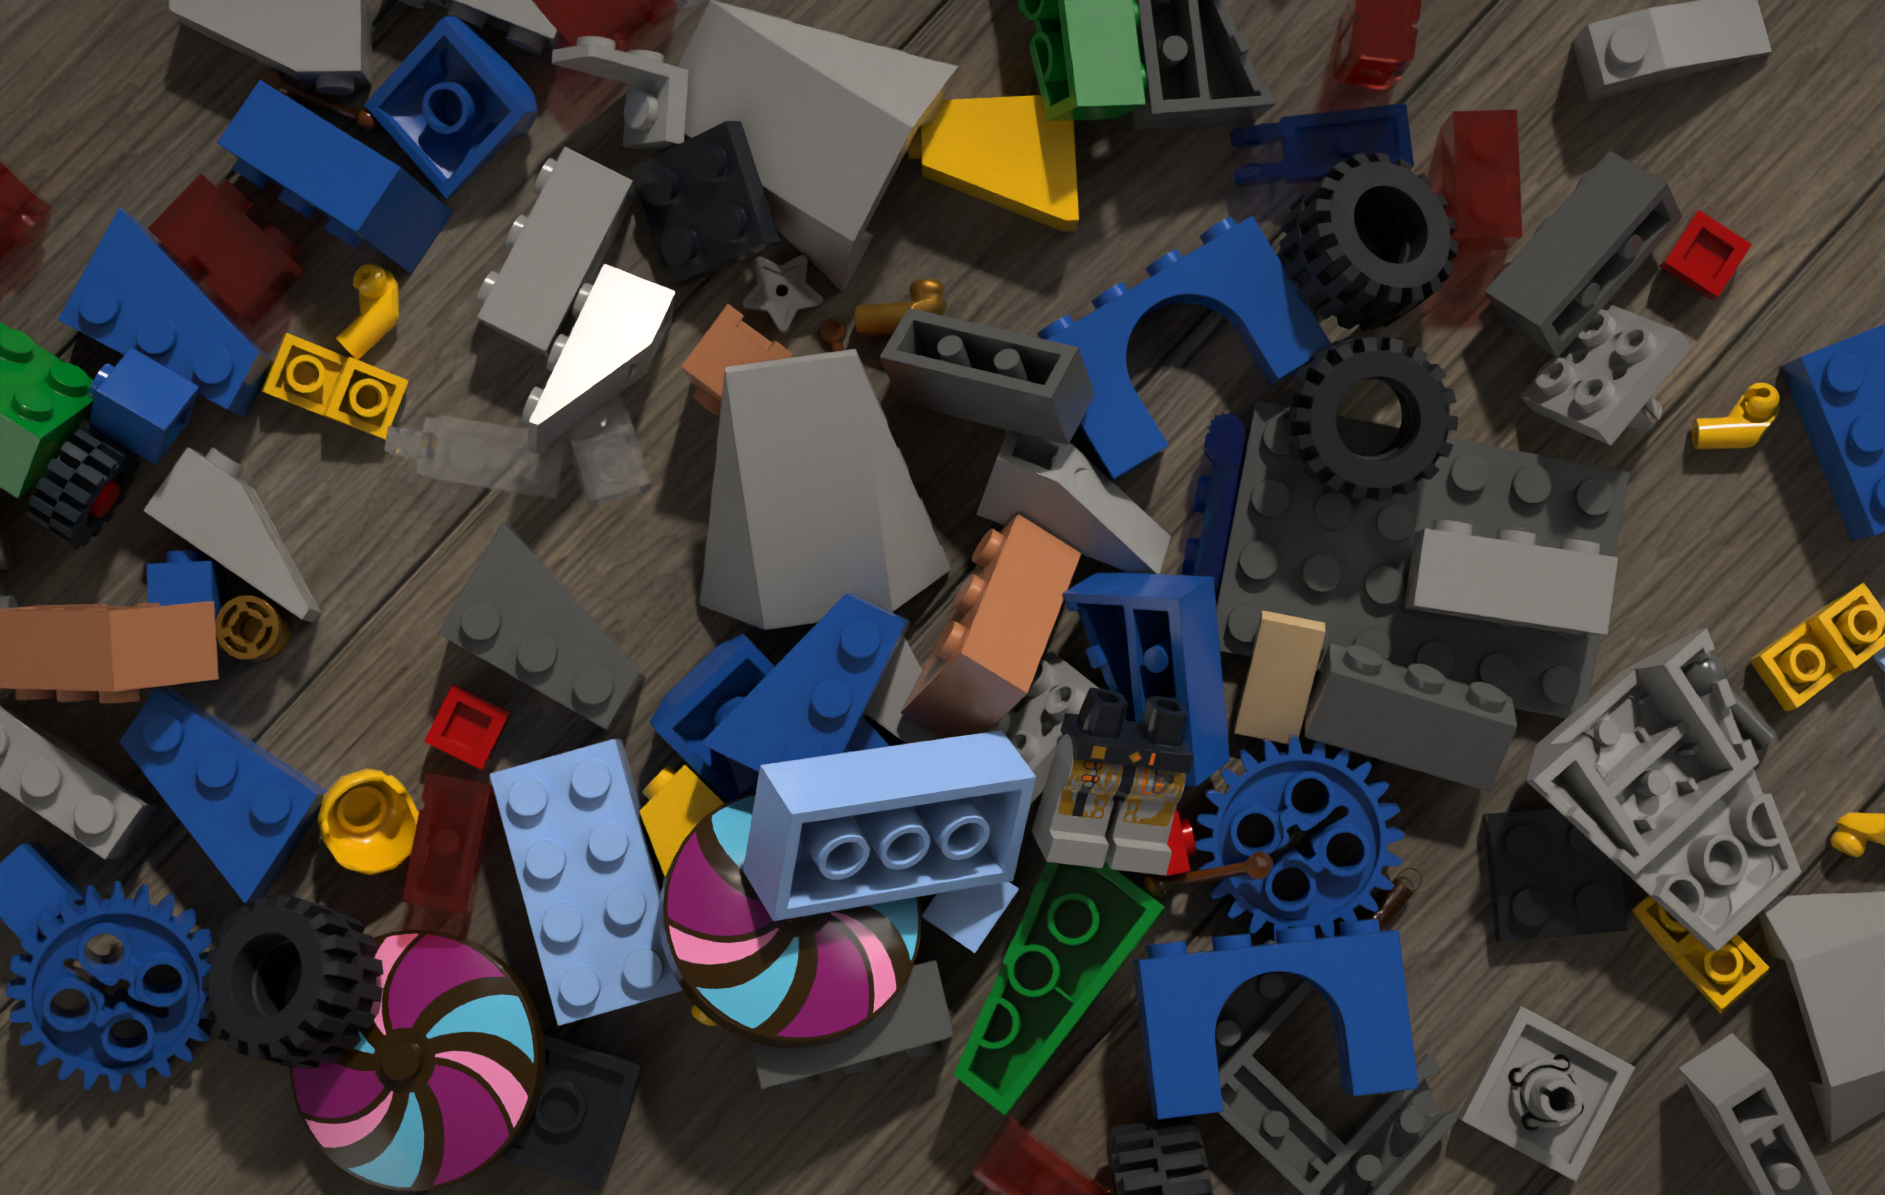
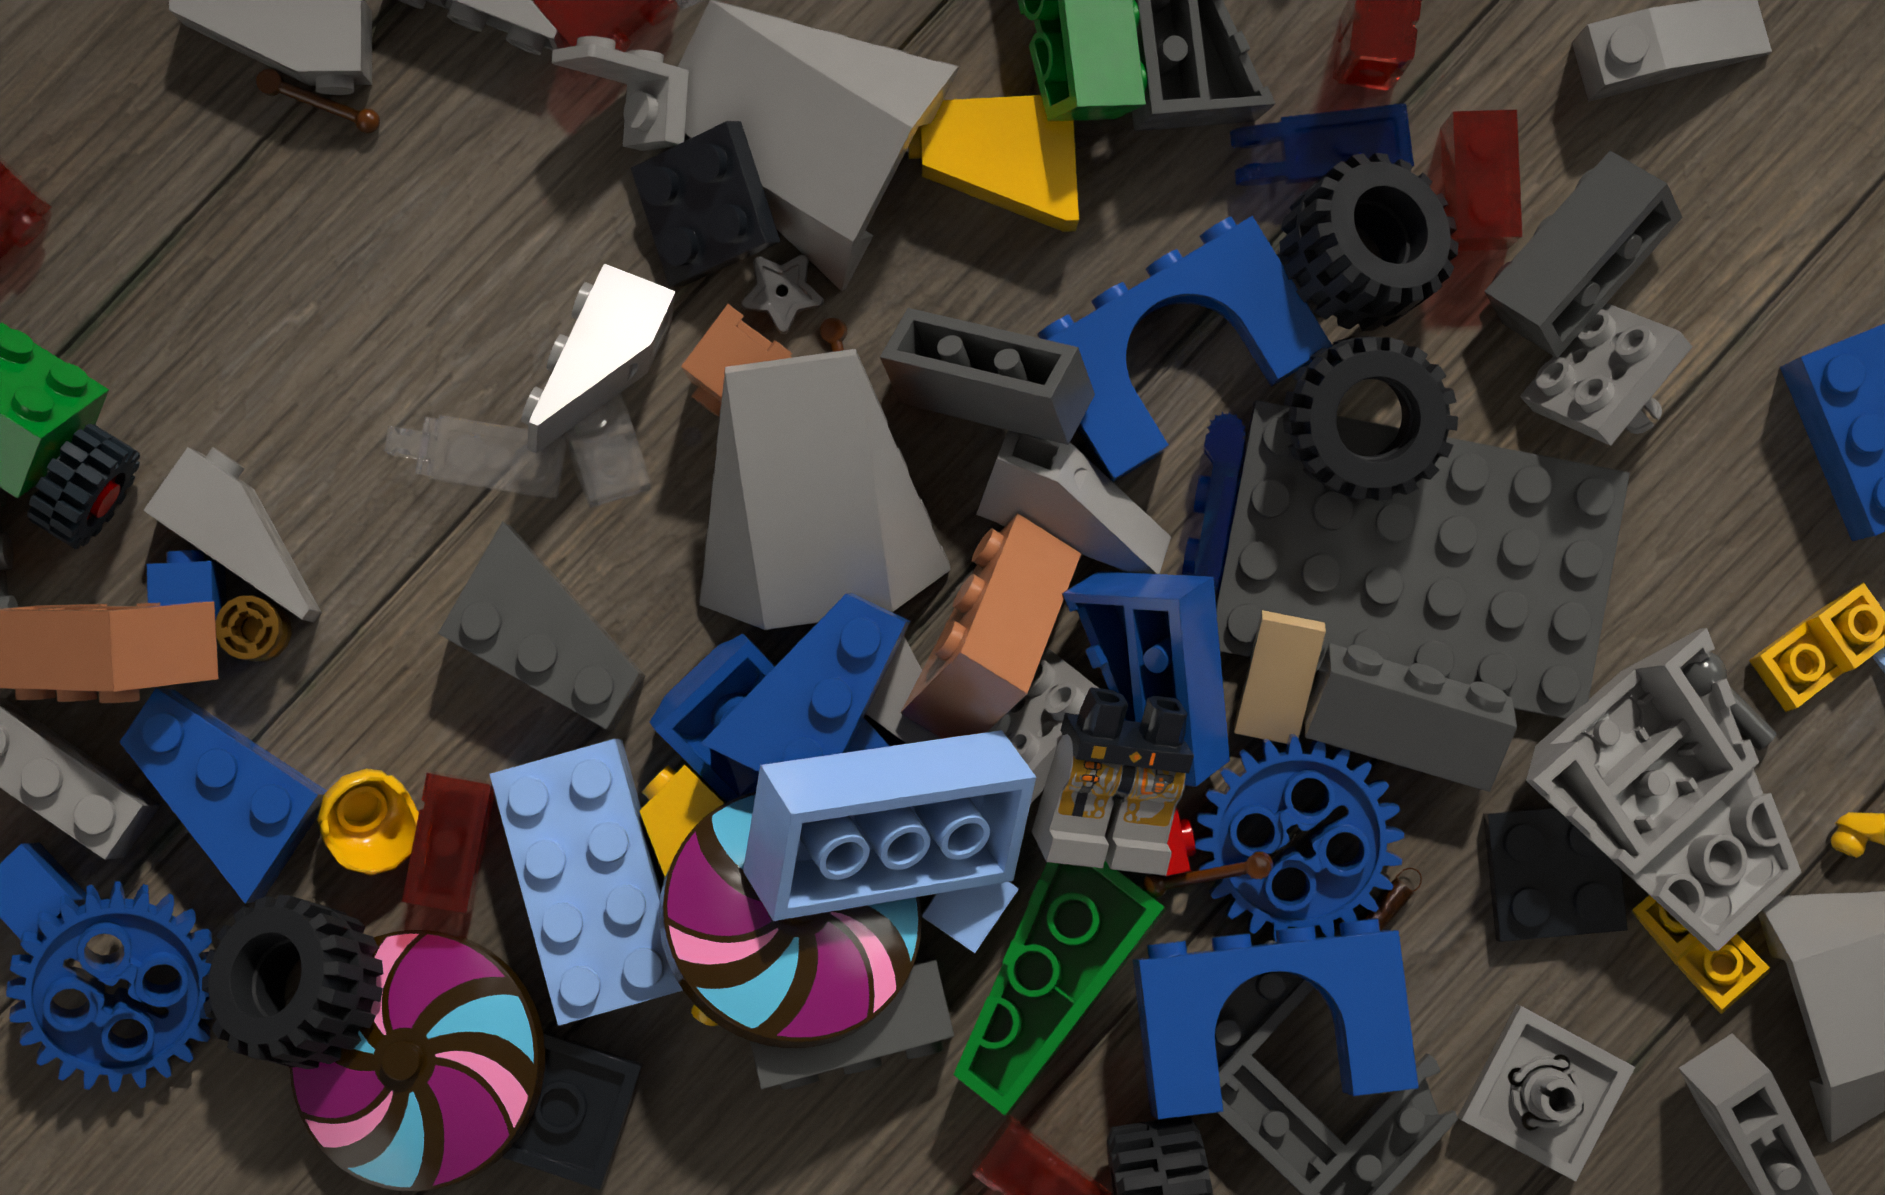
blue wedge [58,207,273,418] -> none
blue brick [88,347,199,465] -> none
clear red brick [147,173,306,325] -> none
blue wedge [217,80,453,274] -> none
yellow slope [261,333,409,440] -> none
yellow arm [336,263,399,360] -> none
blue slope [364,16,538,199] -> none
red plate [424,684,513,770] -> none
light grey brick [476,147,638,357] -> none
pearl gold arm [855,279,947,336] -> none
light grey brick [1404,520,1618,638] -> none
red plate [1659,210,1752,300] -> none
yellow arm [1692,382,1780,450] -> none

